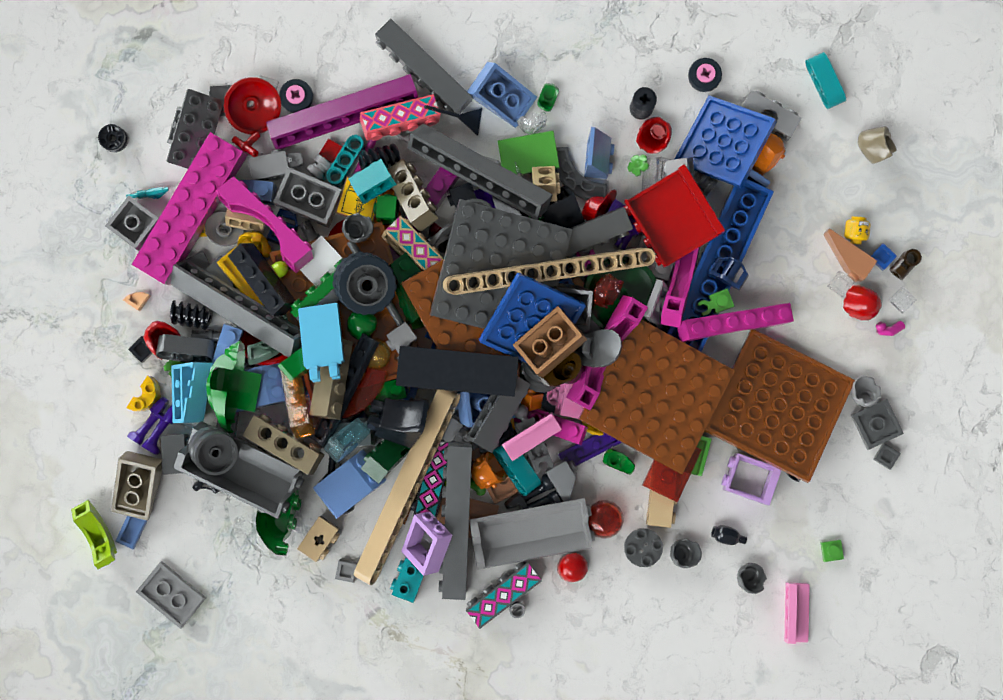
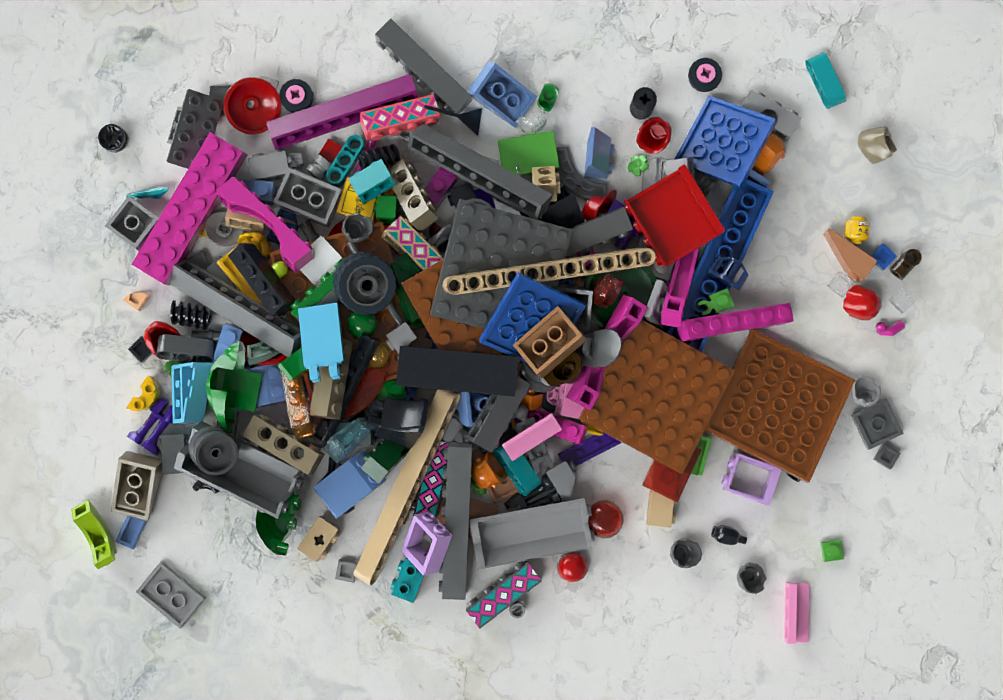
red piece [232,131,260,157] -> none
green hair [603,448,635,475] -> none
dark grey plate [624,528,663,567] -> none

